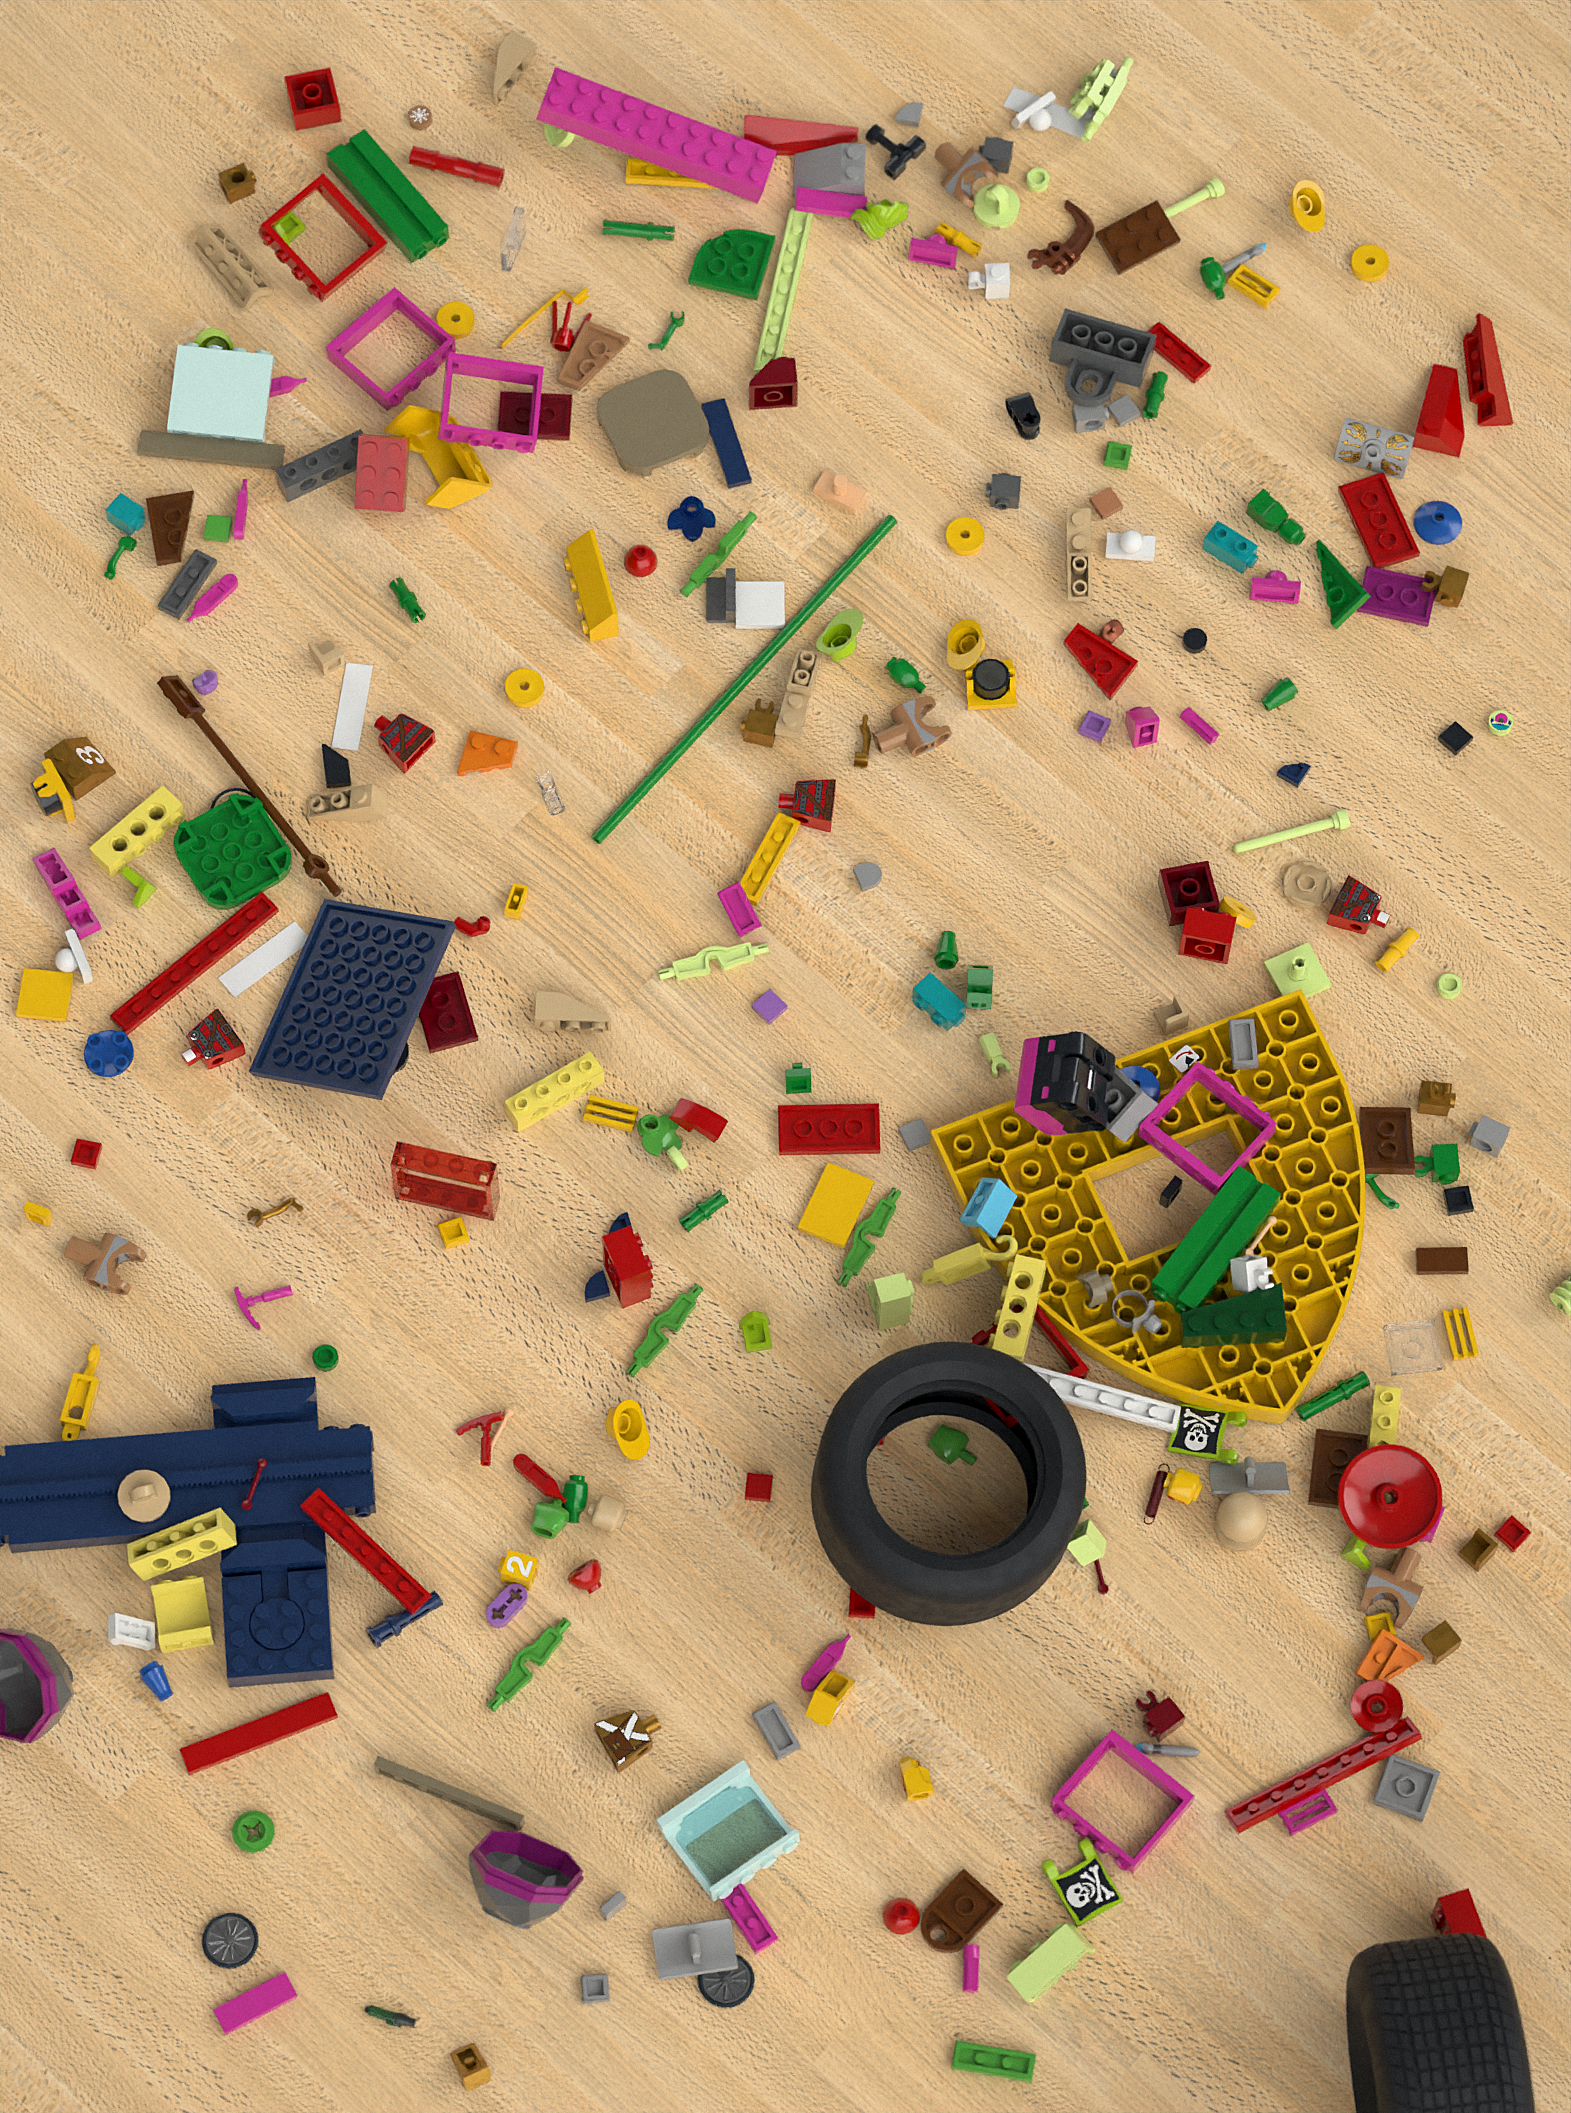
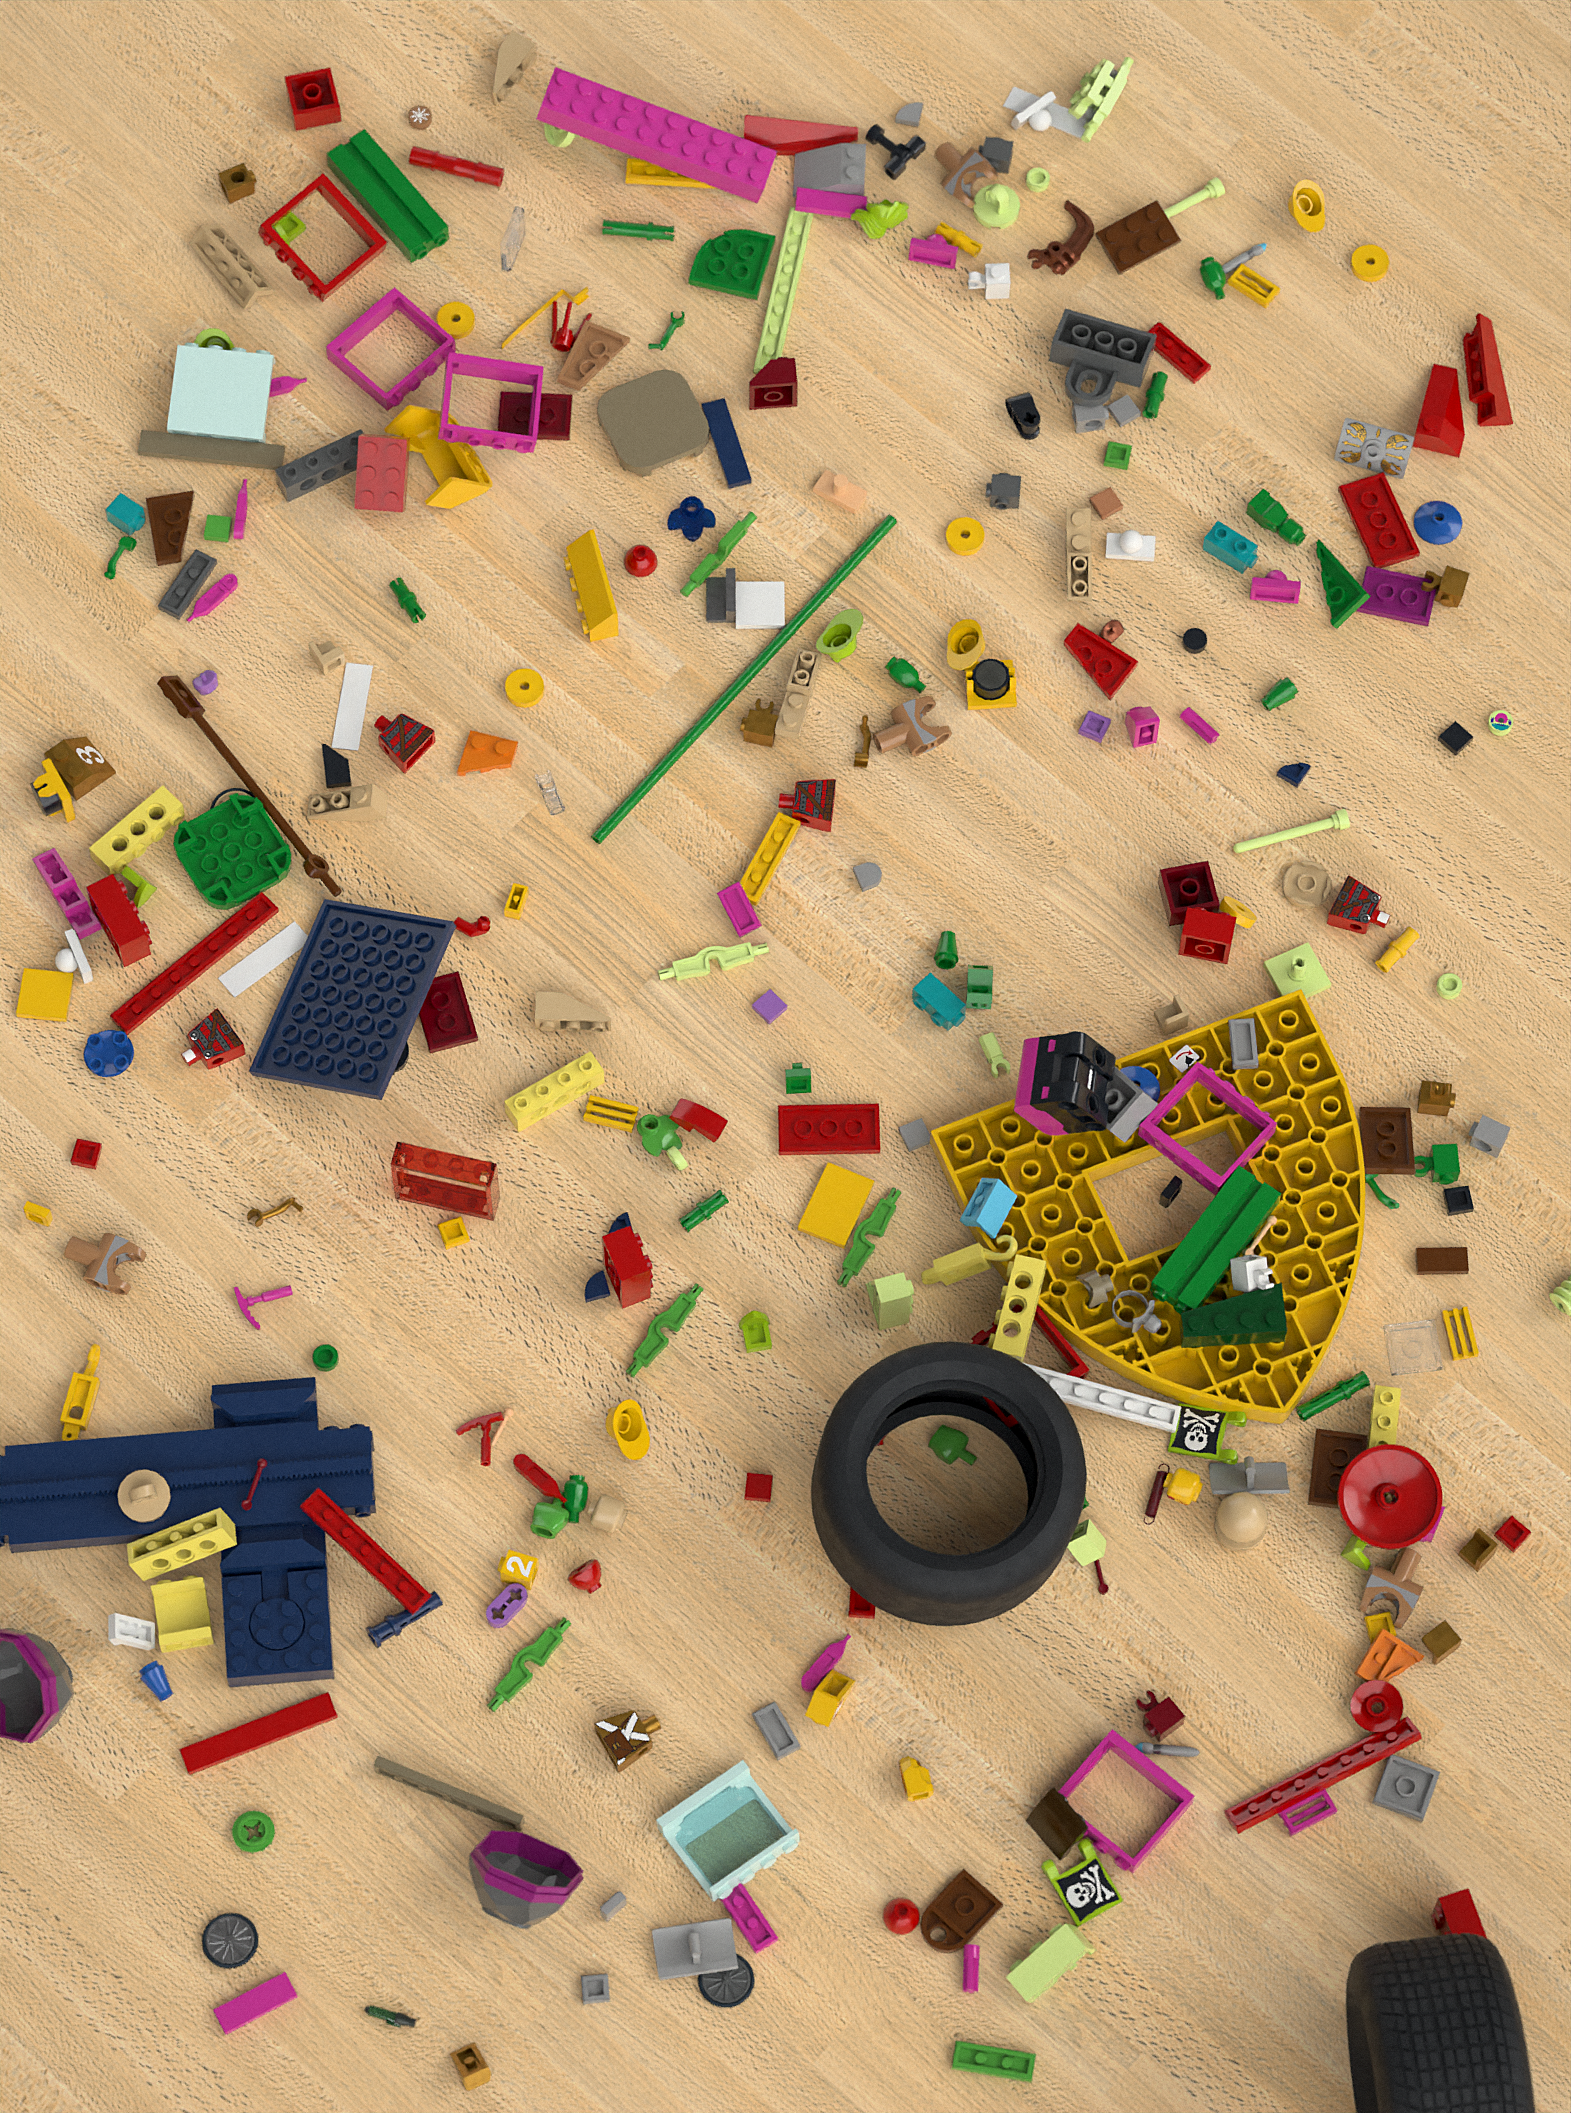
none -> red brick [86,874,152,967]
none -> dark brown slope [1026,1787,1089,1861]

